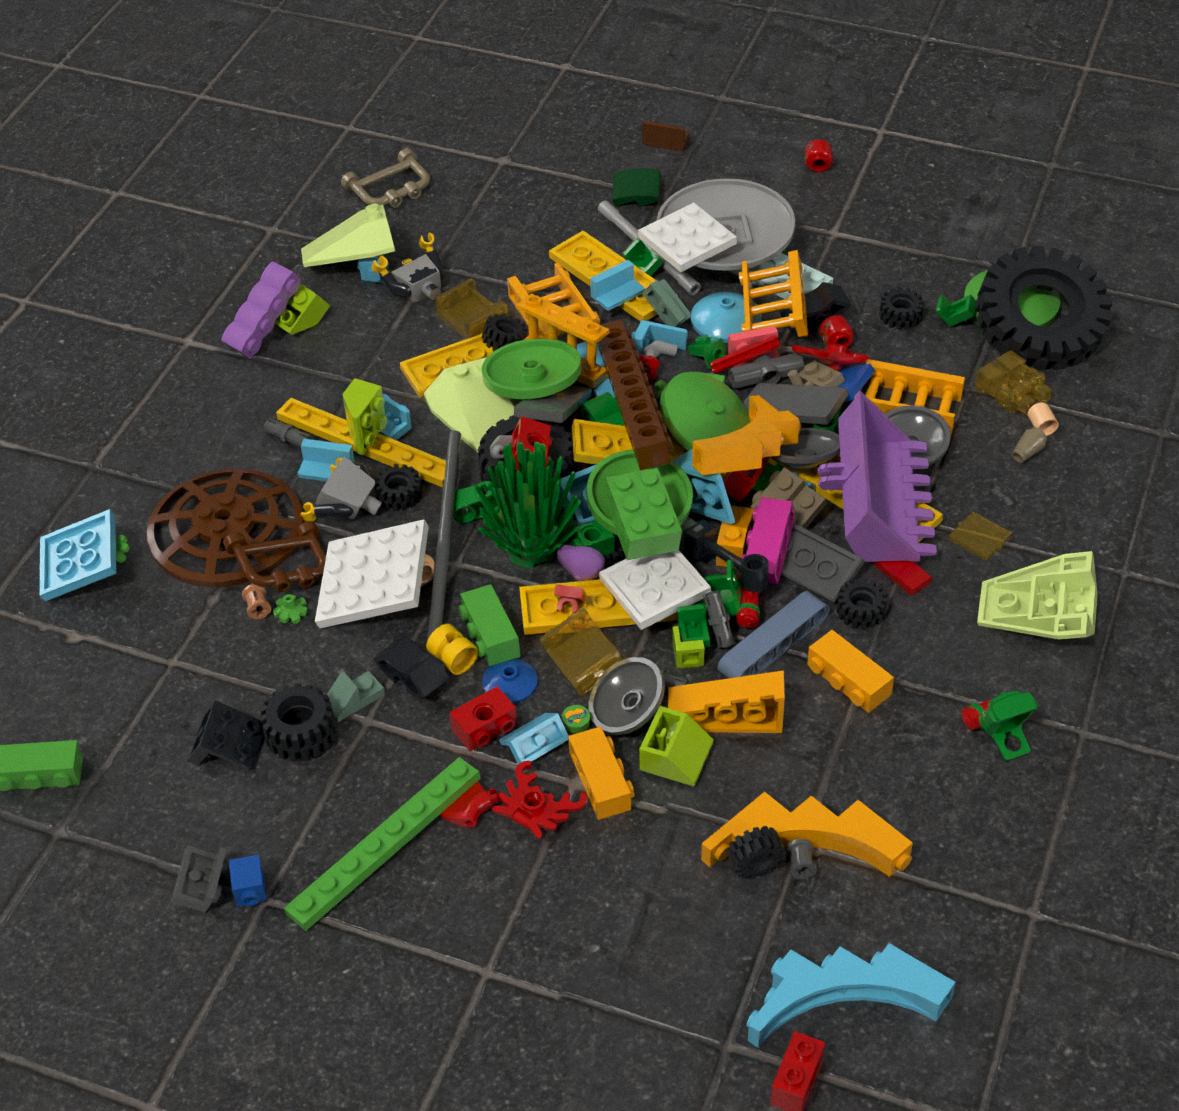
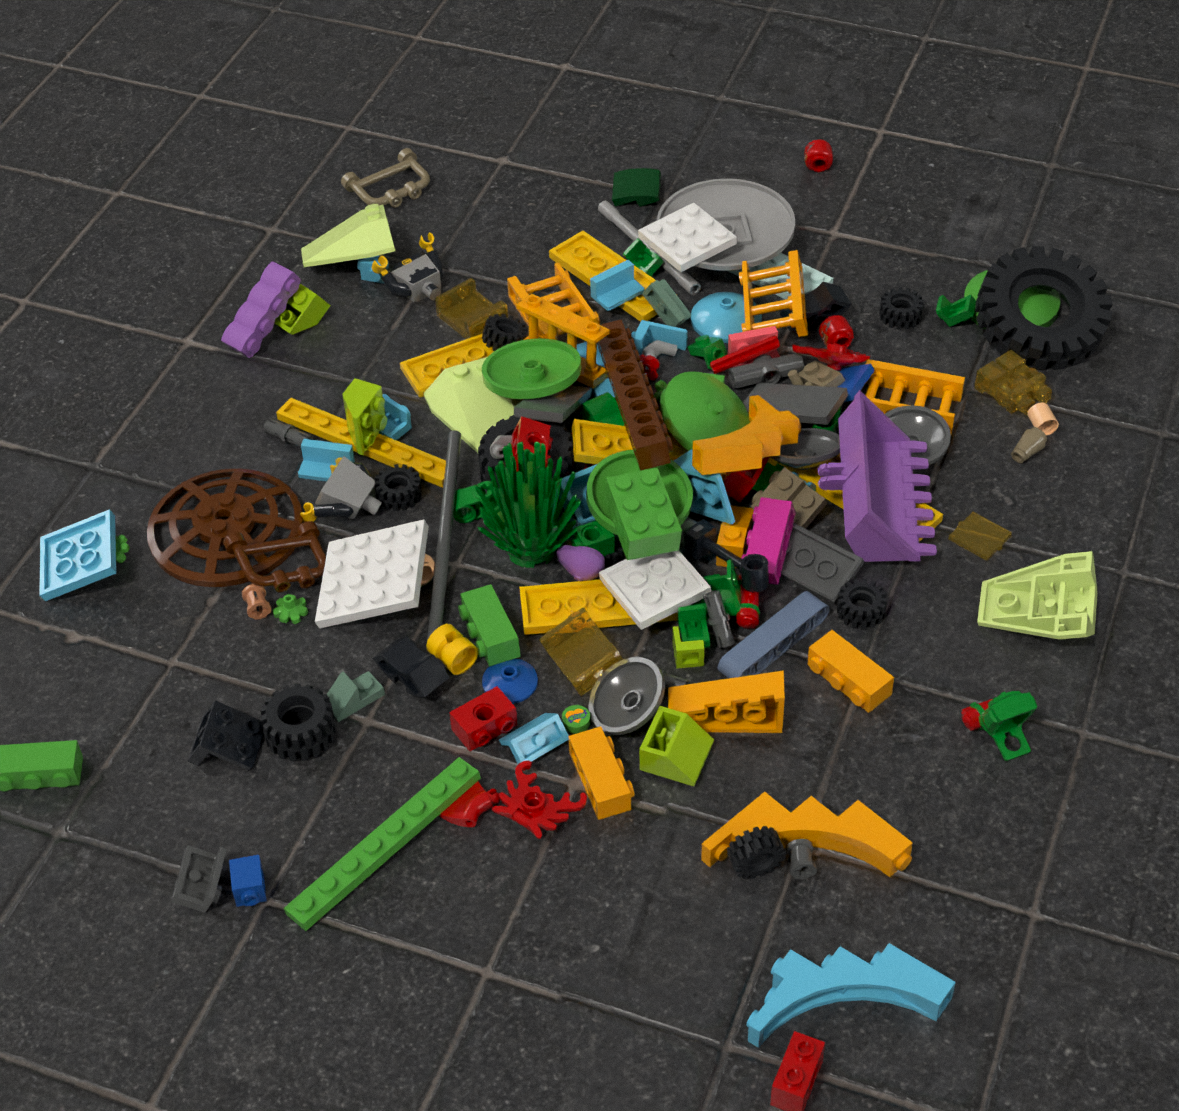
tile [554,584,587,615] -> none
reddish brown panel [642,121,690,152] -> none
red tile [871,560,932,596] -> none

